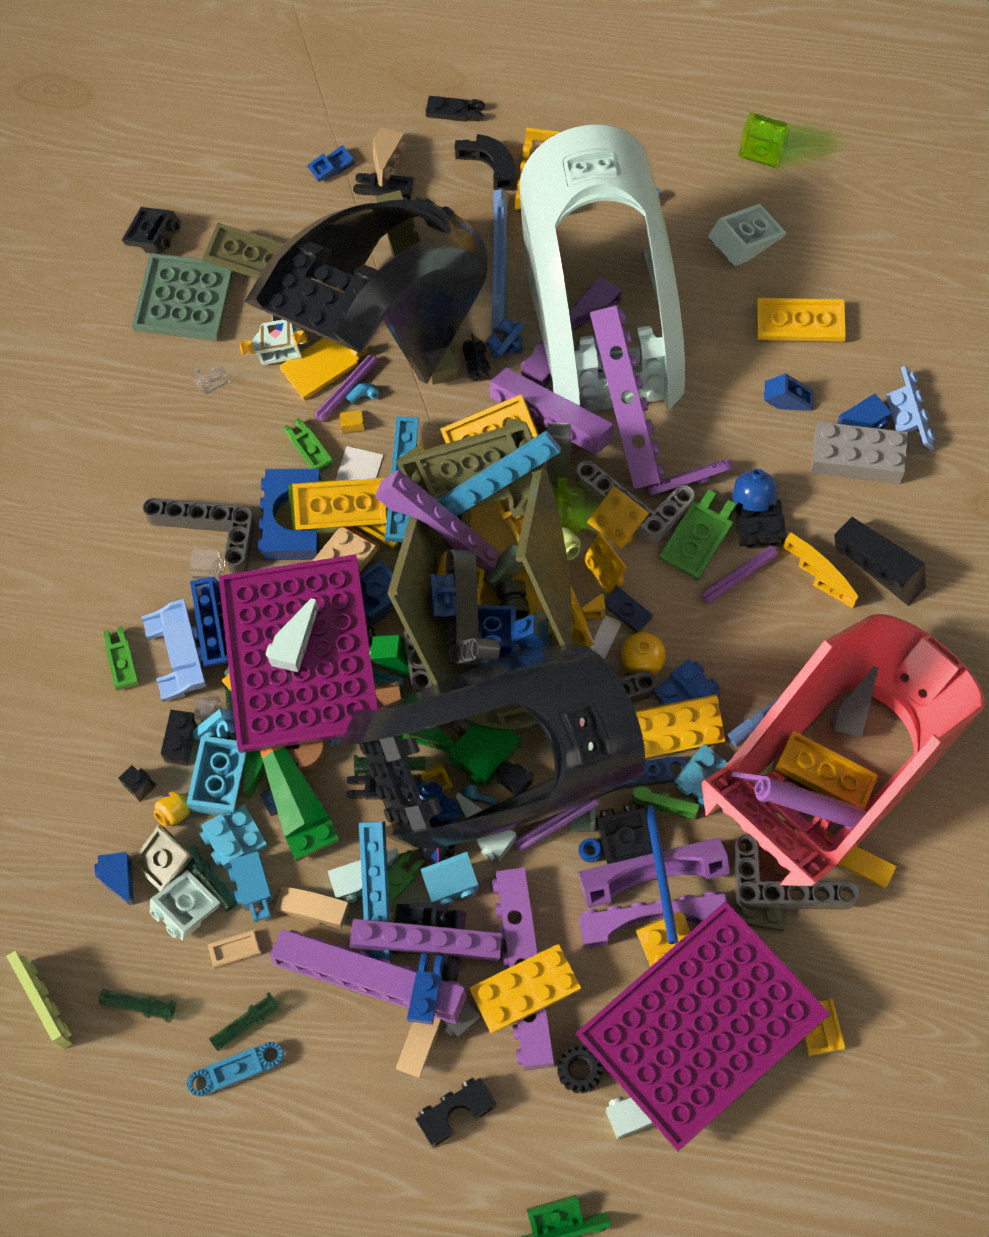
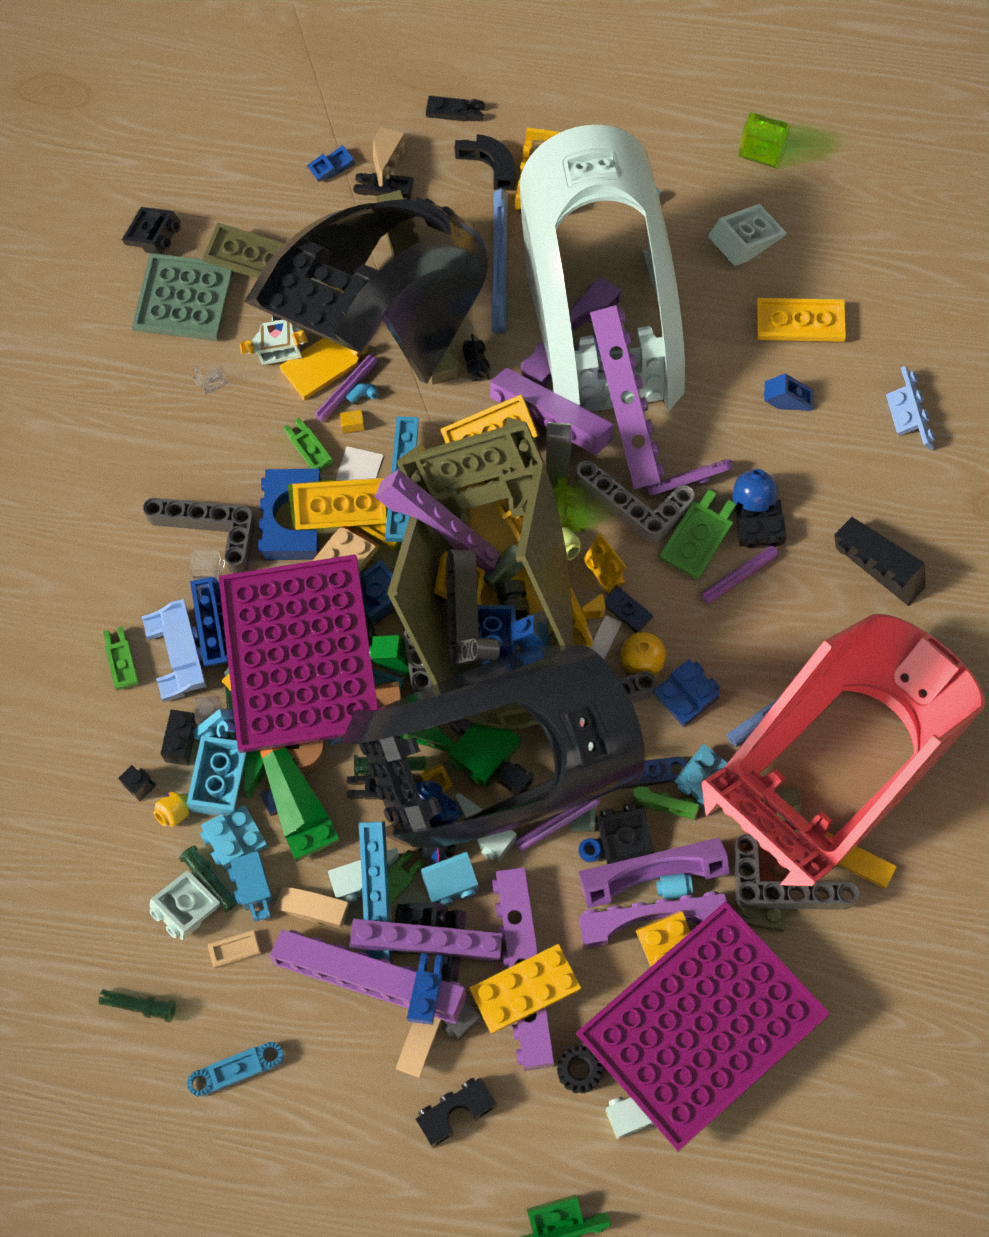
yellowish green plate [7,951,72,1049] -> none
blue slope [94,852,134,905] -> none
tile [130,825,194,891] -> none
clear green pin [209,992,282,1051] -> none
light aqua slope [266,598,319,672] -> none
blue hips [429,574,458,618] -> none
dark azure plate [437,430,561,516] -> none
dark azure hand [464,785,497,805] -> none
blue hips [485,318,524,358] -> none
yellow hinge [587,486,649,549] -> none
yellow plate [635,694,725,758] -> none
blue piece [645,805,678,944] -> none
medium lavender door [732,772,867,830] -> none
yellow plate [774,731,878,809] -> none
yellow slope [783,532,858,608] -> none
yellow plate [804,999,845,1057] -> none
light grey brick [810,422,908,484] -> none
dark grey slope [830,667,878,737] -> none
blue slope [837,393,891,429] -> none
none -> medium azure brick [656,873,693,899]

